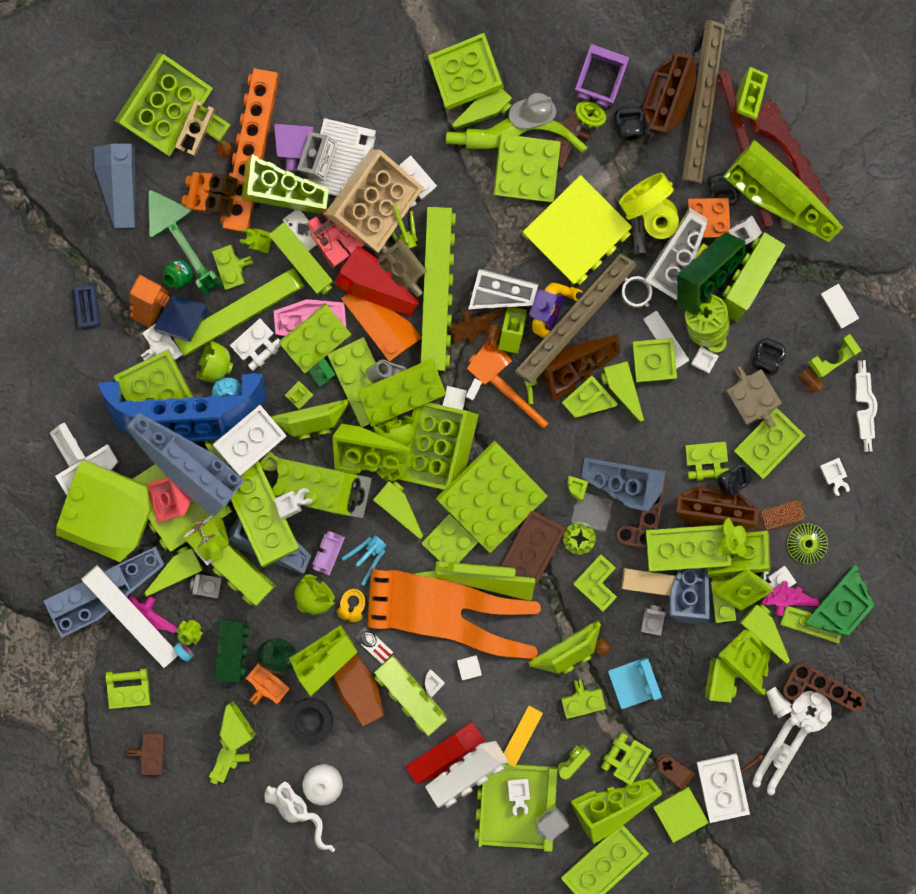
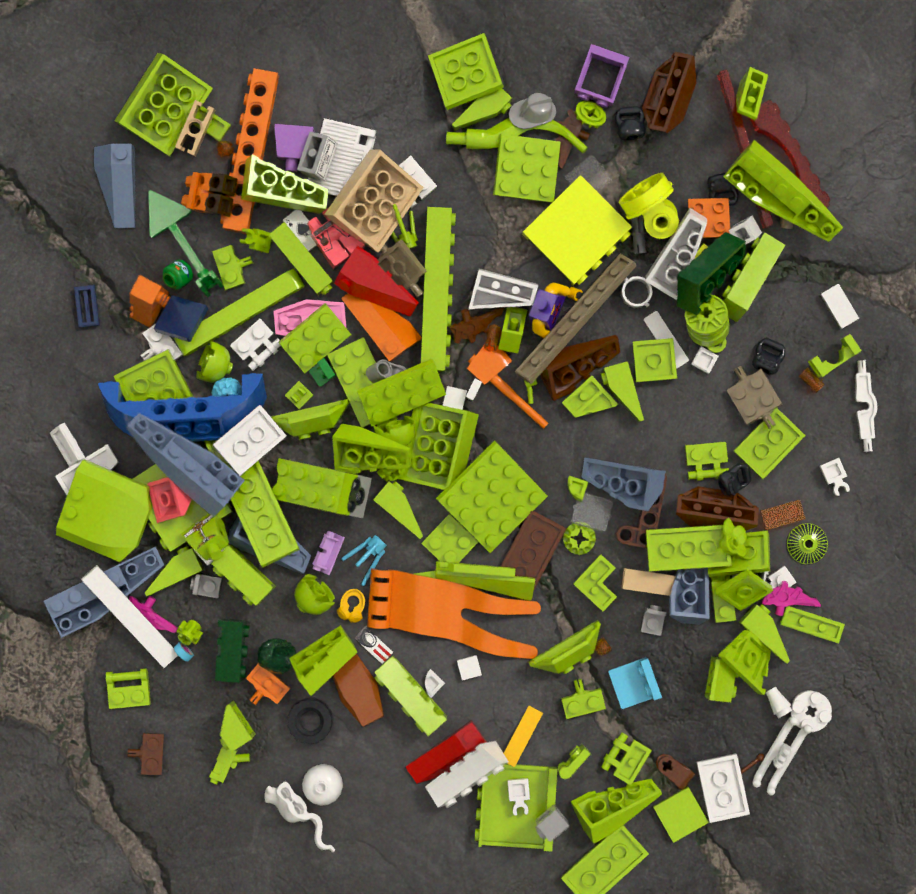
lime tile [260,451,279,471] -> none
white plate [274,488,313,519] -> none
dark tan tile [682,20,725,184] -> none
reddish brown beam [781,662,866,712] -> none
green wing [804,565,874,637] -> none

